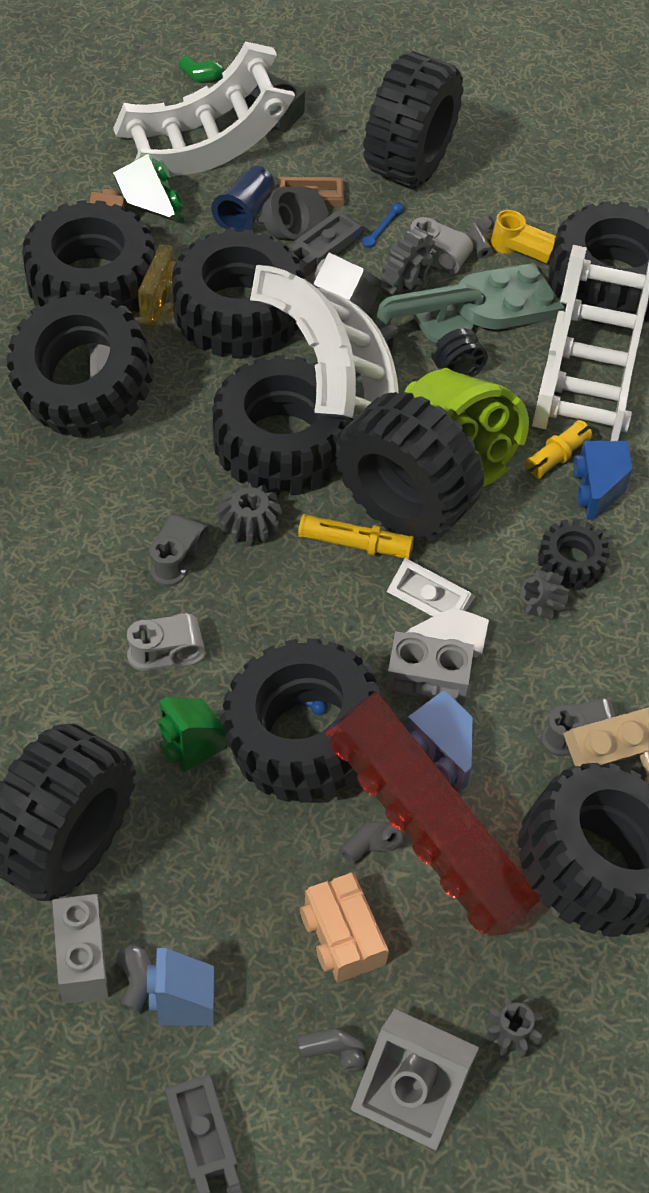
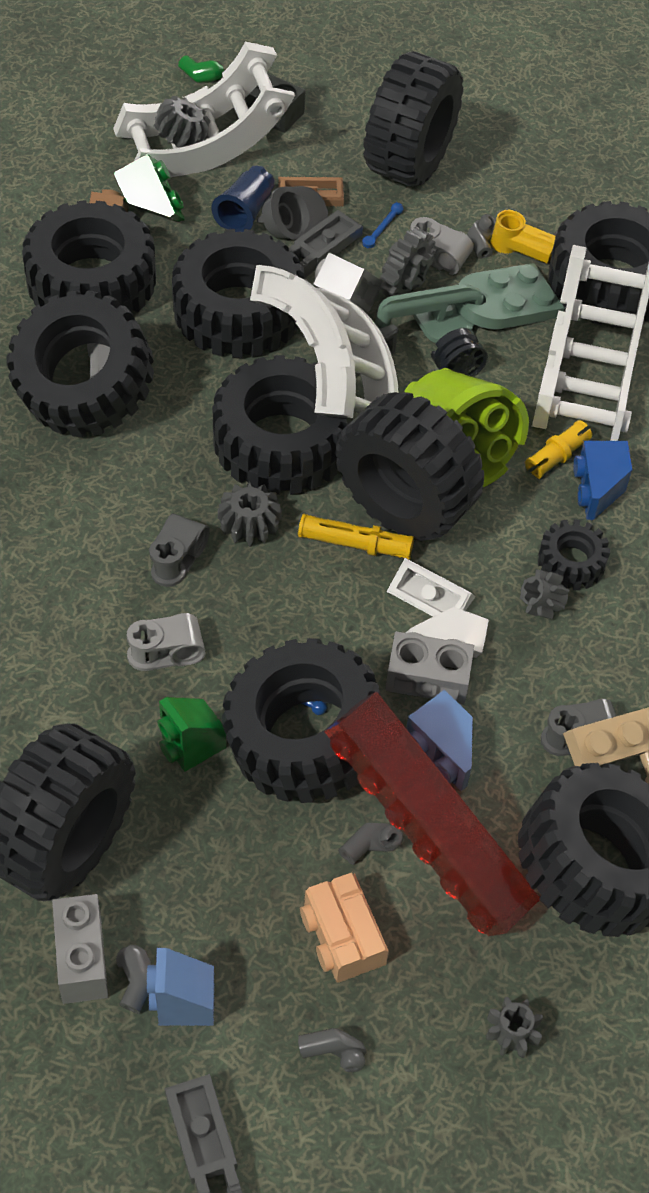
clear yellow plate [138,244,176,328] -> none
light grey slope [350,1009,479,1150] -> none
none -> dark grey gear [154,96,211,148]

